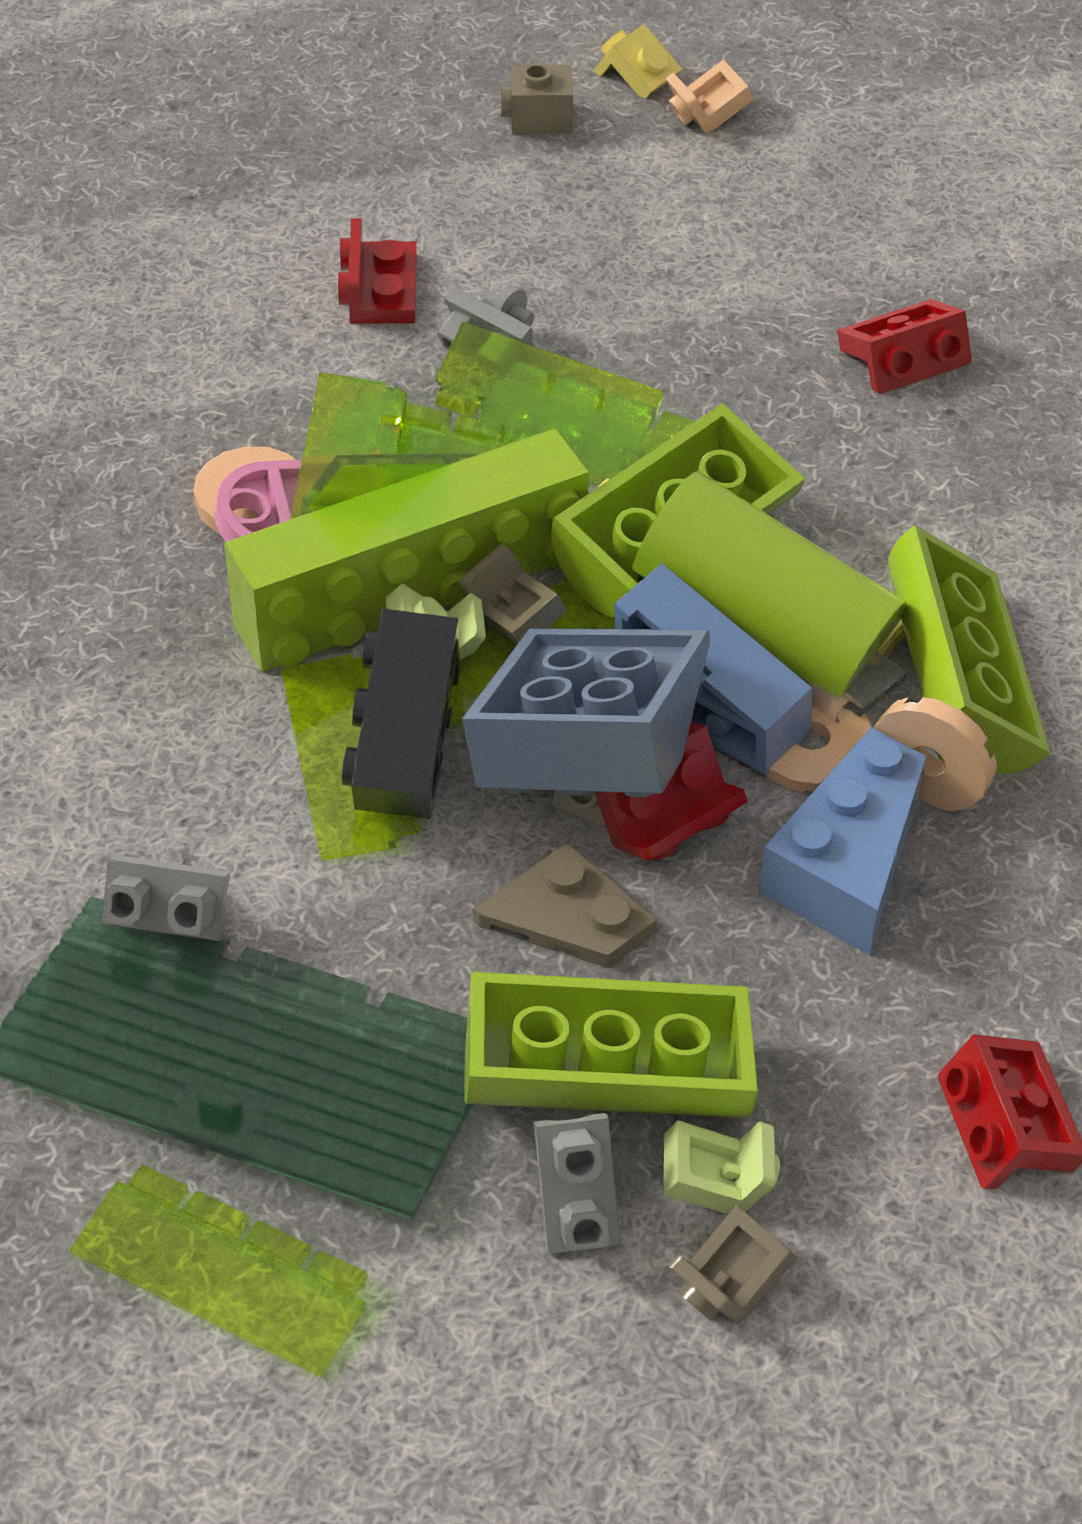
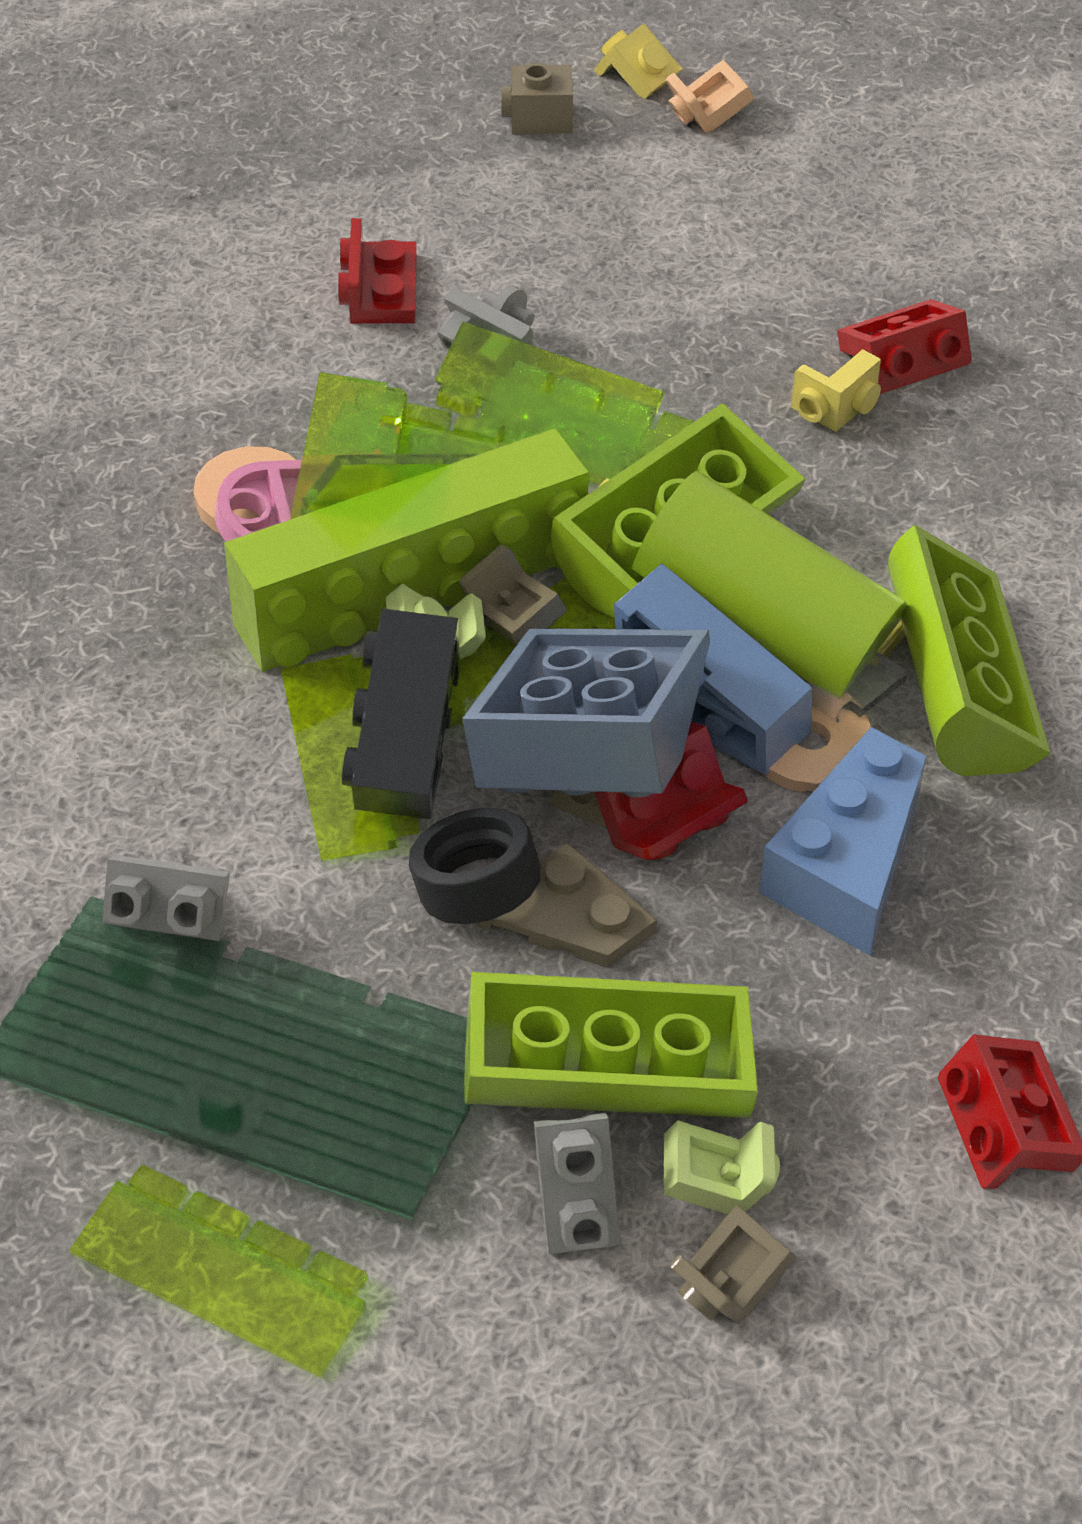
light nougat tile [874,697,997,812] -> none
none -> black tyre [408,808,540,925]
none -> light yellow bracket [791,349,881,432]

